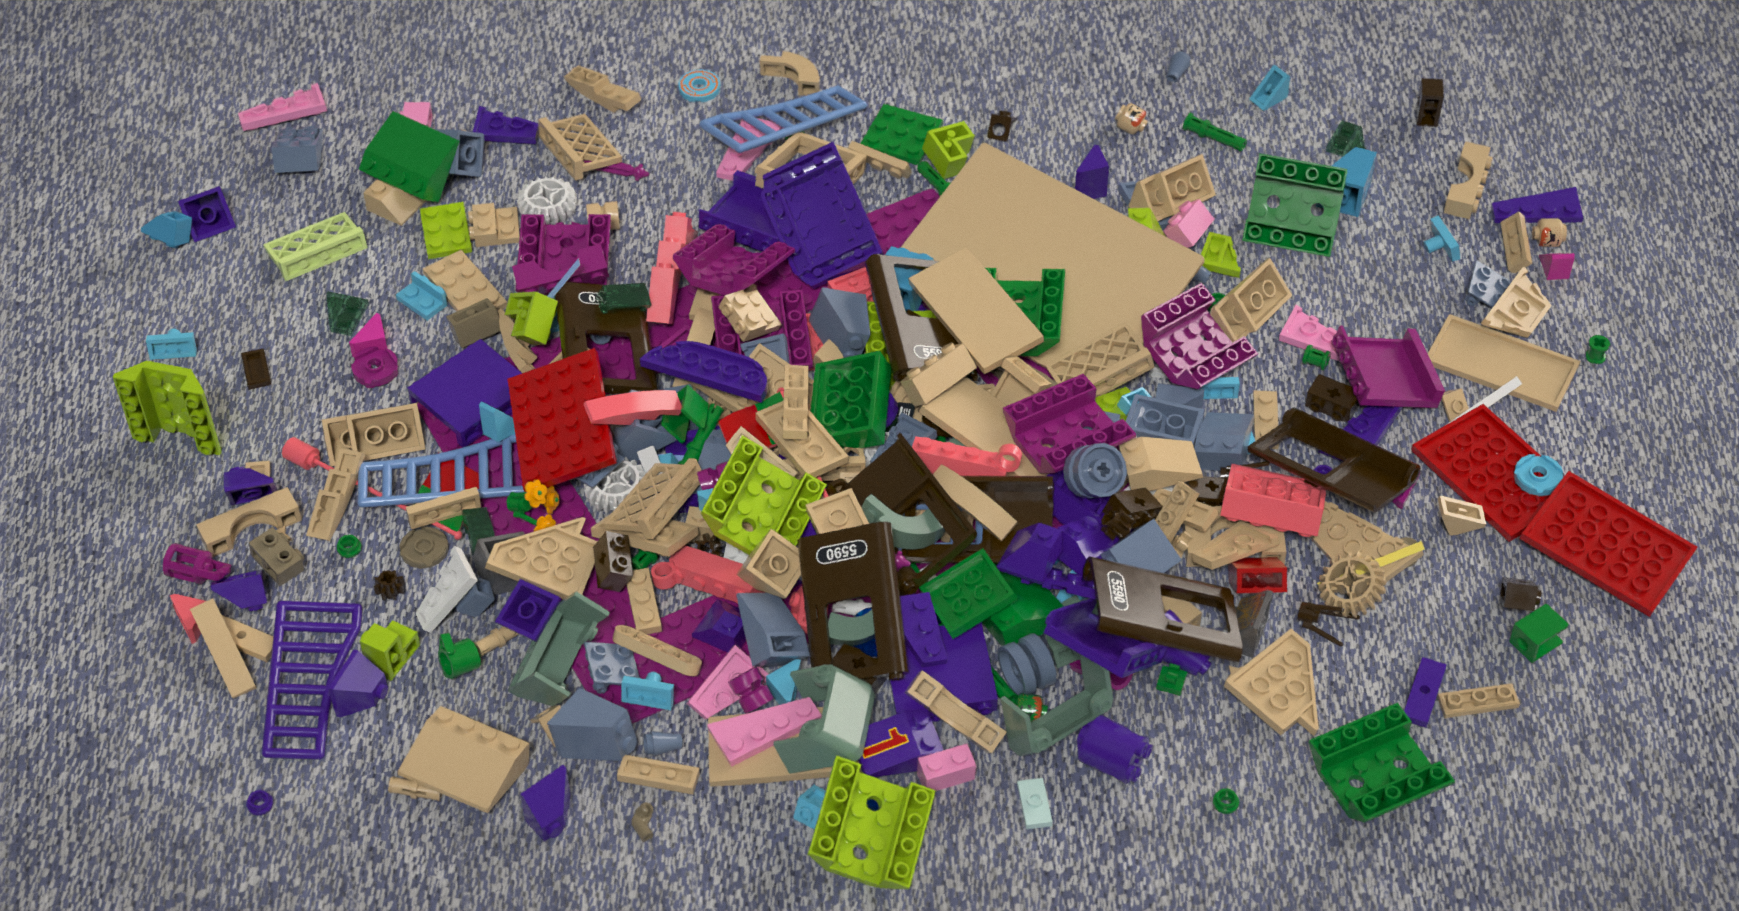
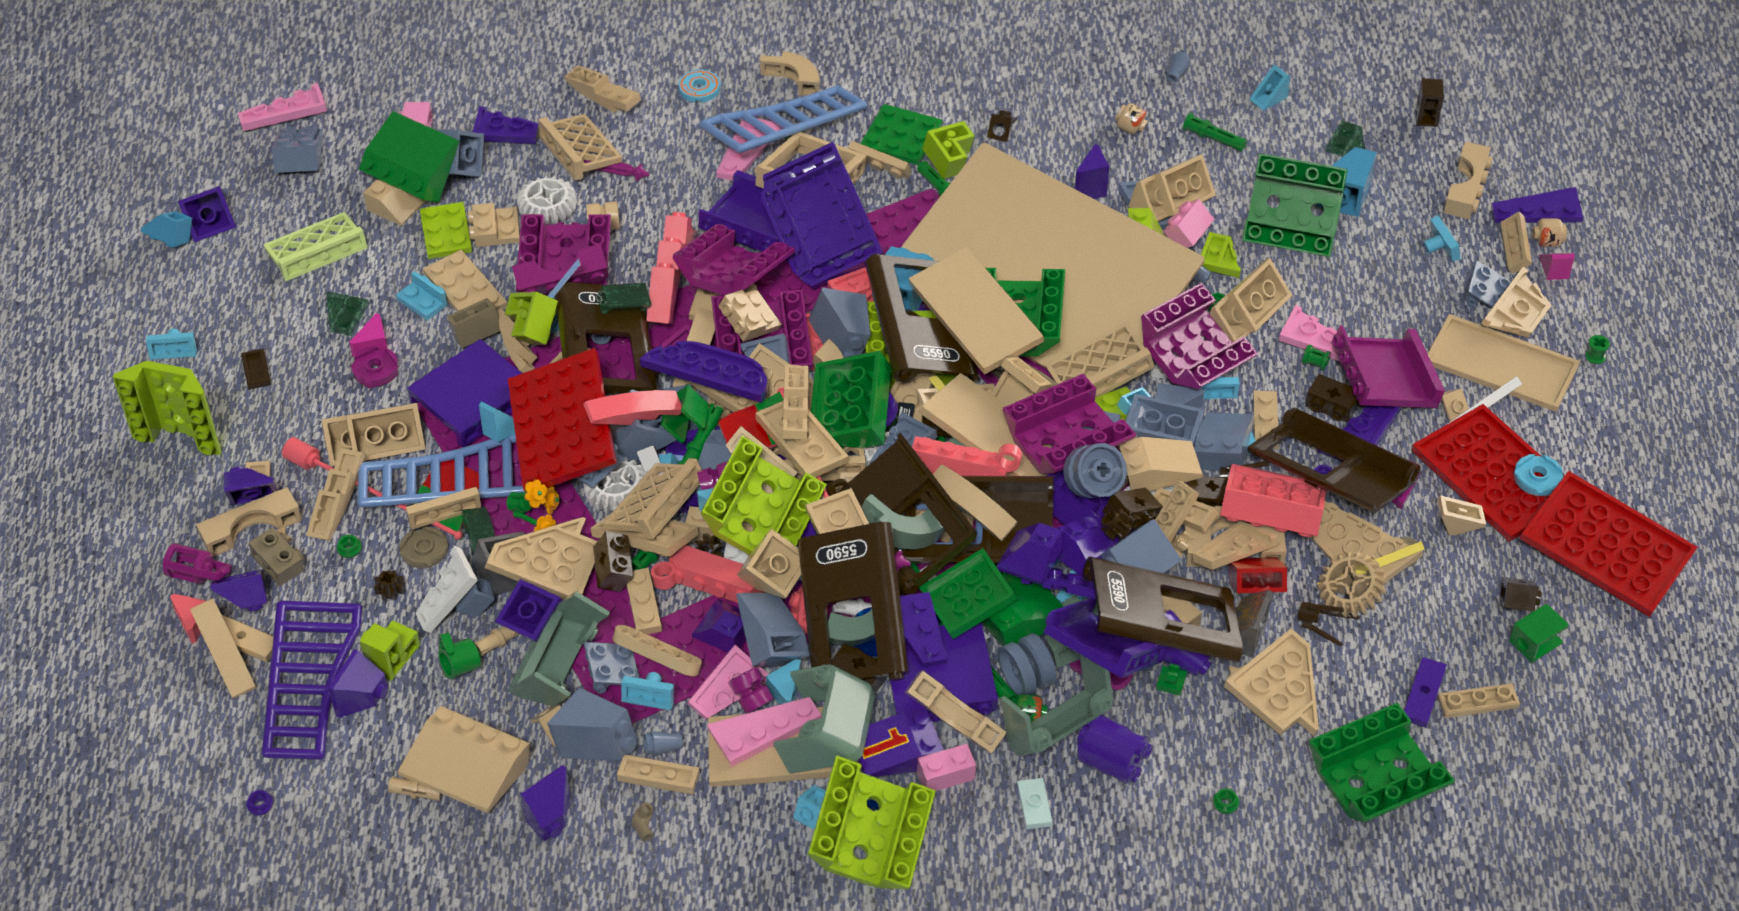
tan brick [900,343,977,406] -> none

